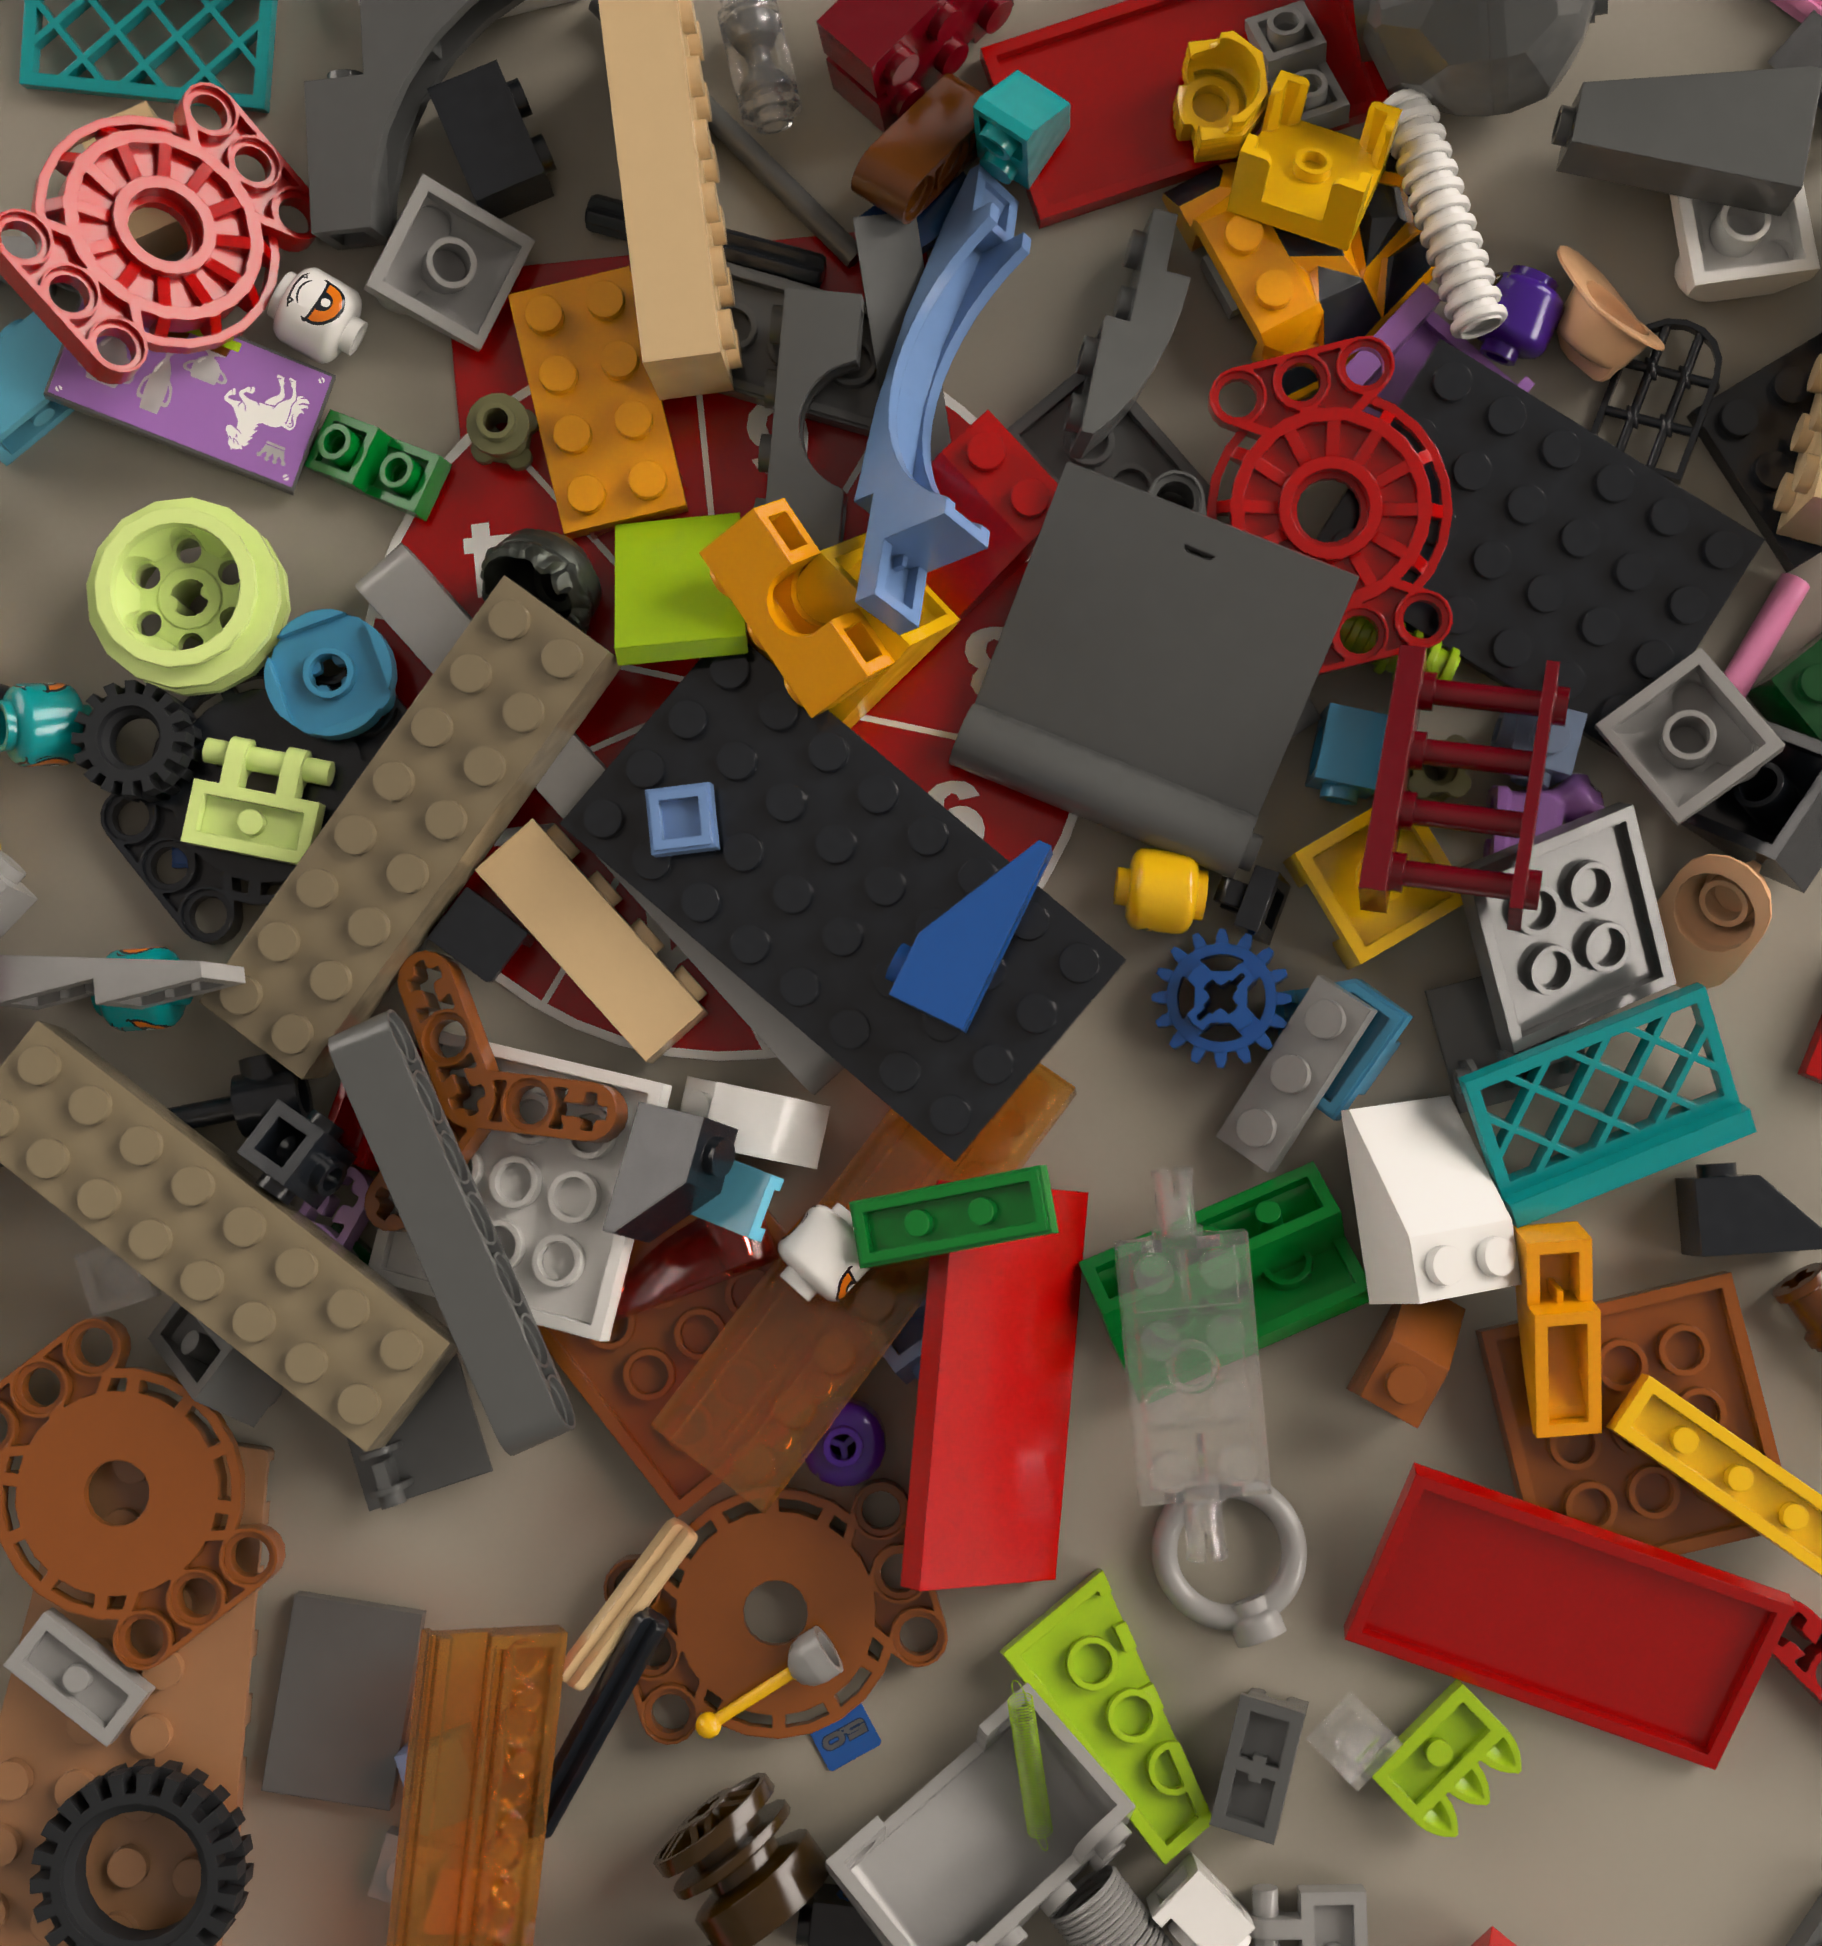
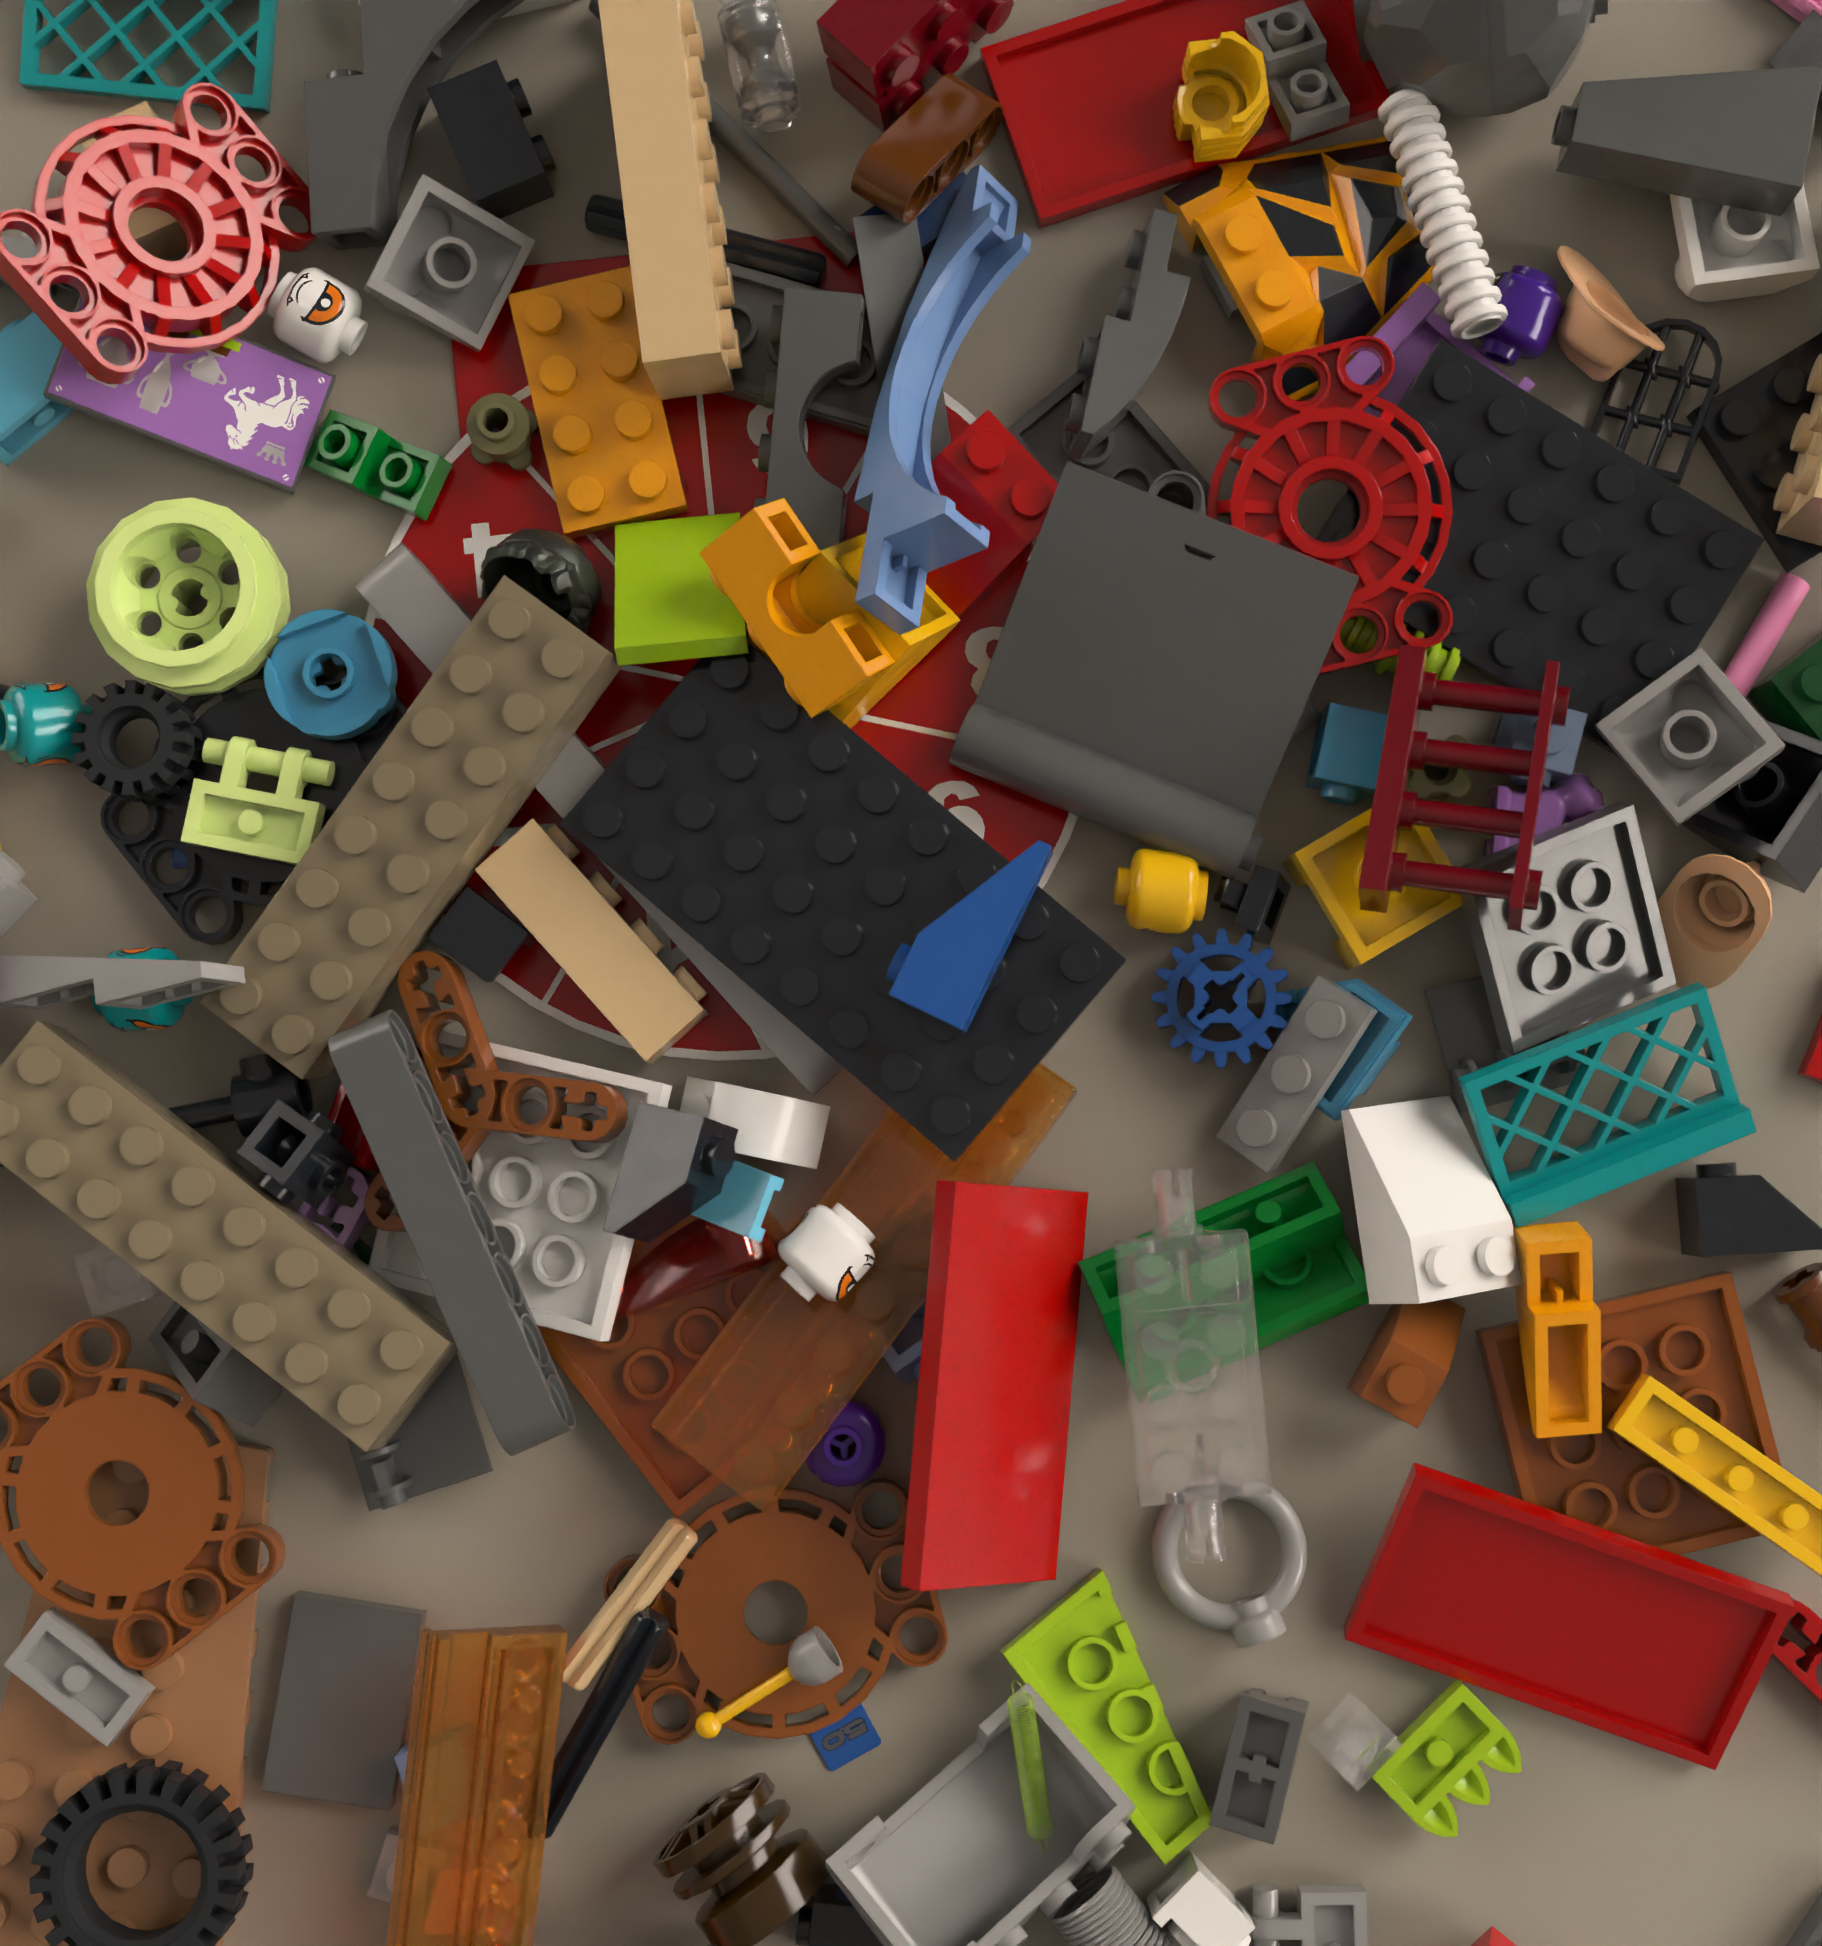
medium blue tile [645,782,720,858] -> none
green tile [849,1165,1059,1269] -> none
teal slope [973,70,1071,190] -> none
yellow panel [1226,70,1403,251] -> none

